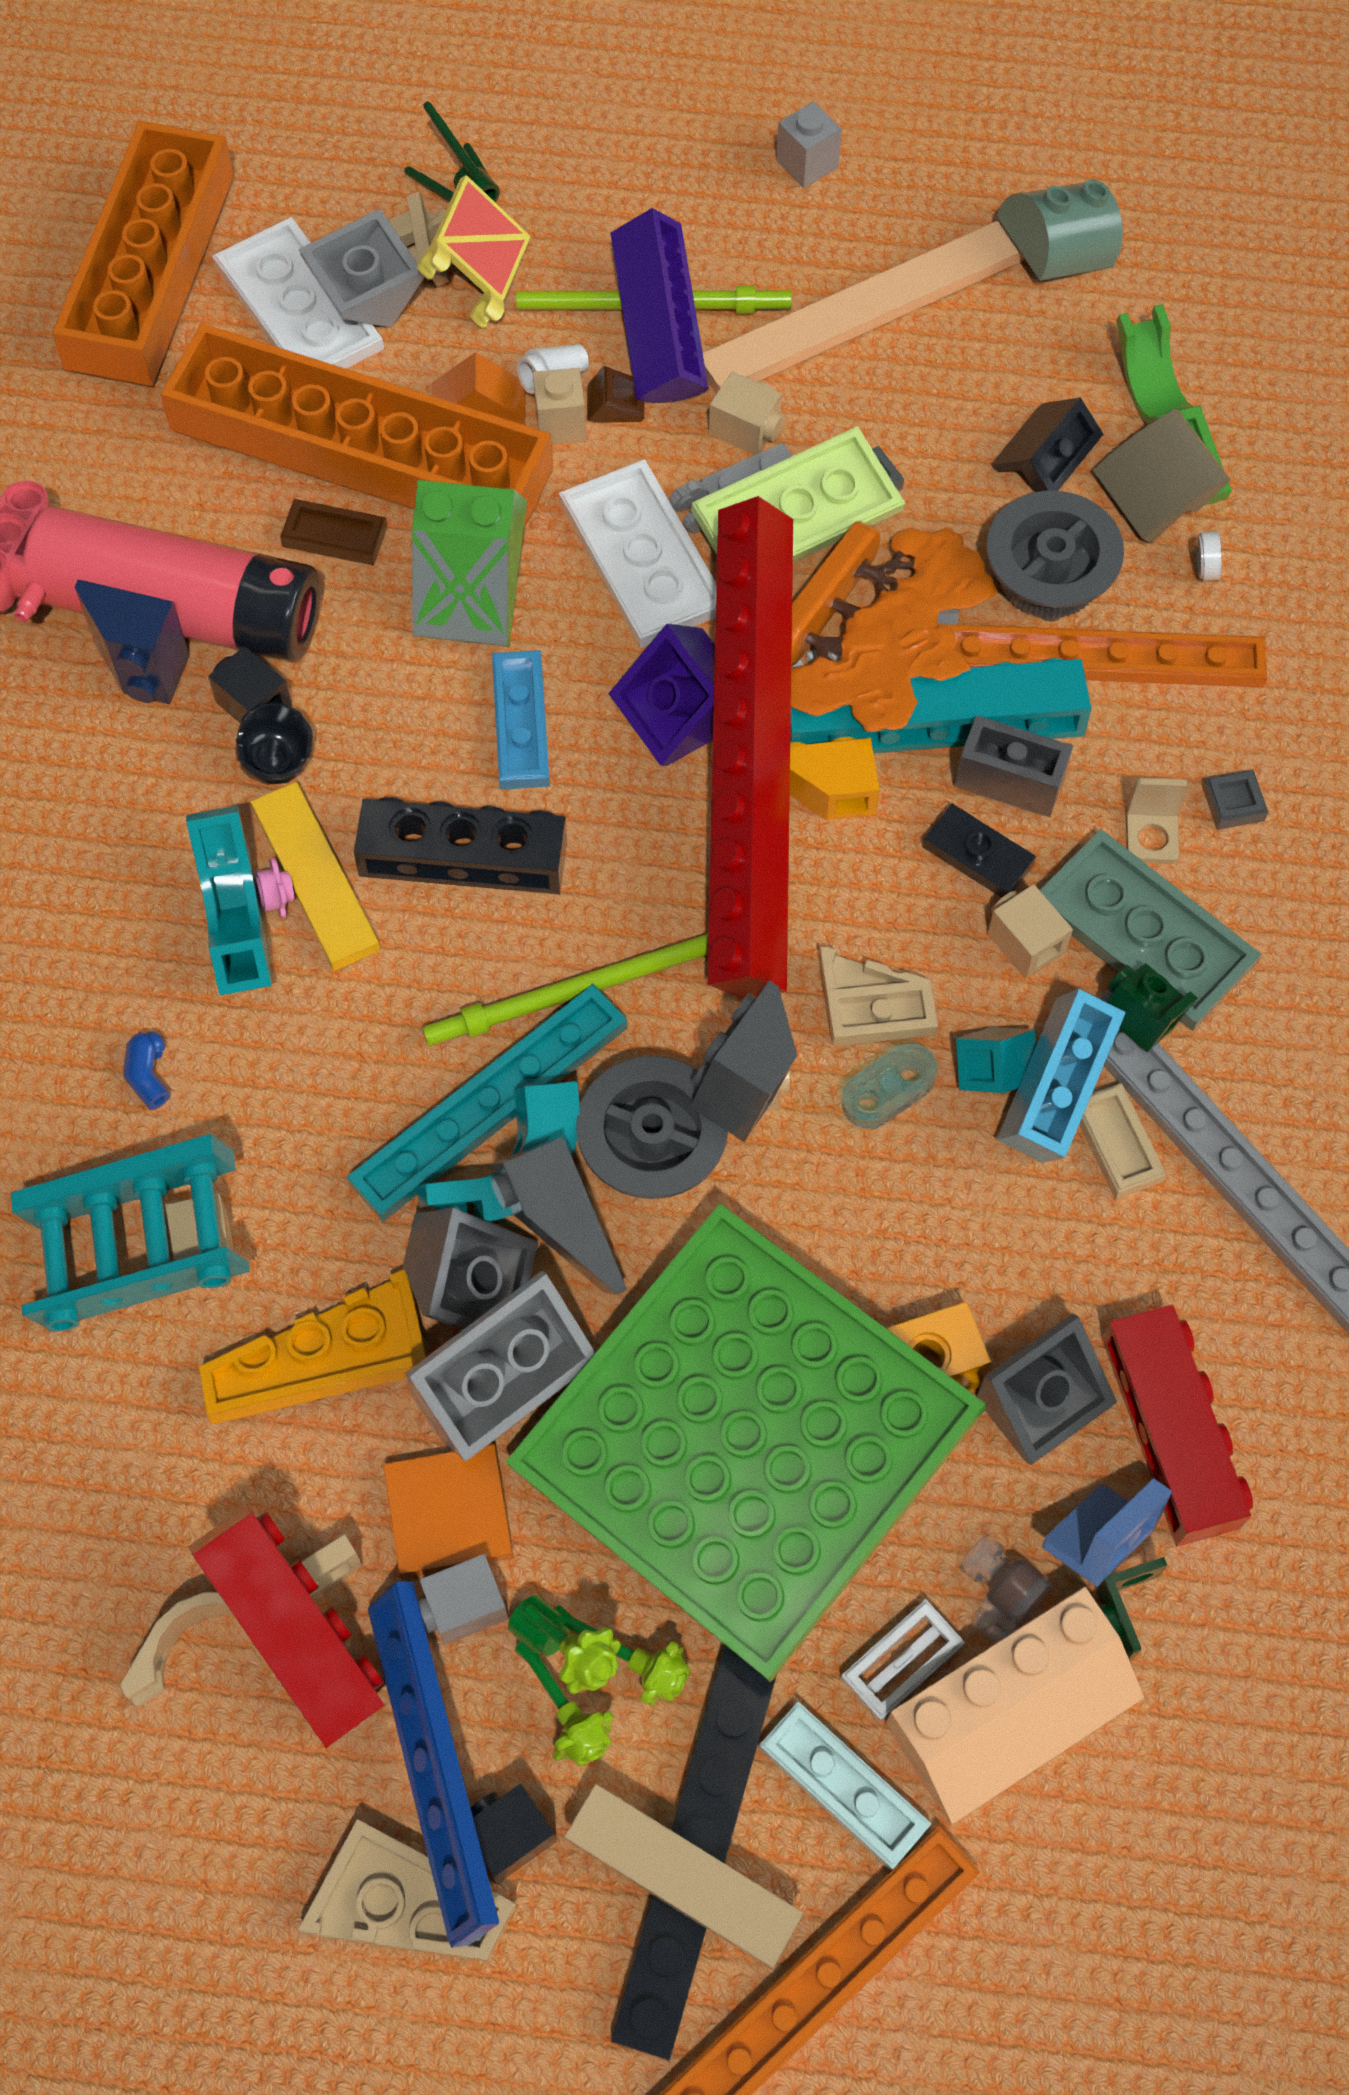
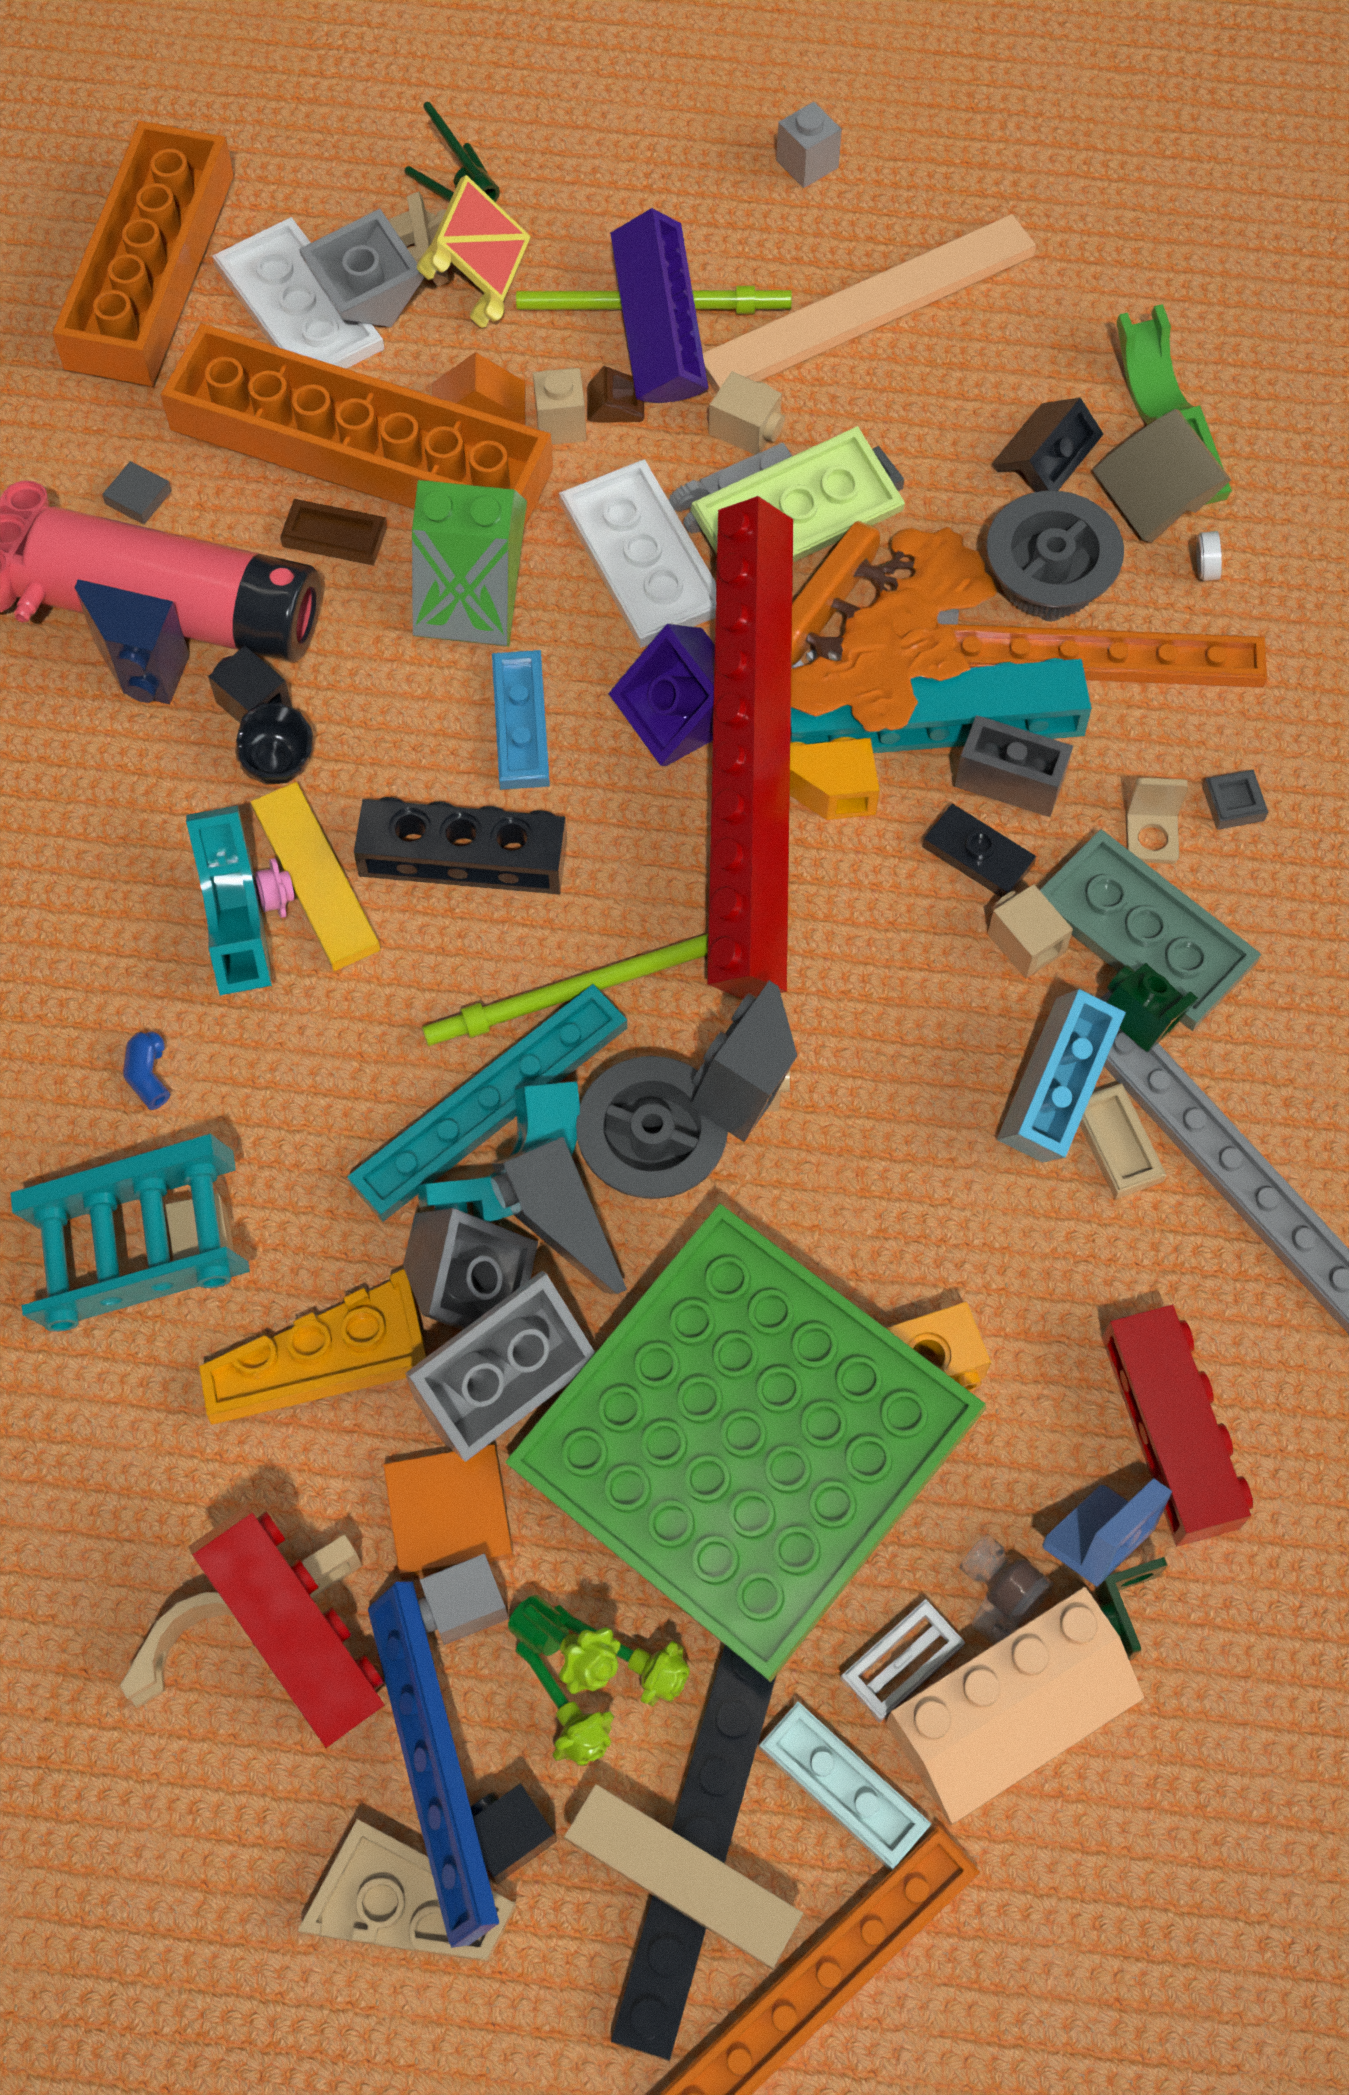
white cone [517,344,589,394] -> none
tan wing [819,947,938,1046] -> none
clear light blue plate [842,1043,938,1129] -> none
teal panel [956,1027,1036,1093] -> none
dark grey slope [977,1314,1117,1465] -> none
sand green brick [996,180,1123,280] -> none
none -> dark grey tile [102,461,172,525]

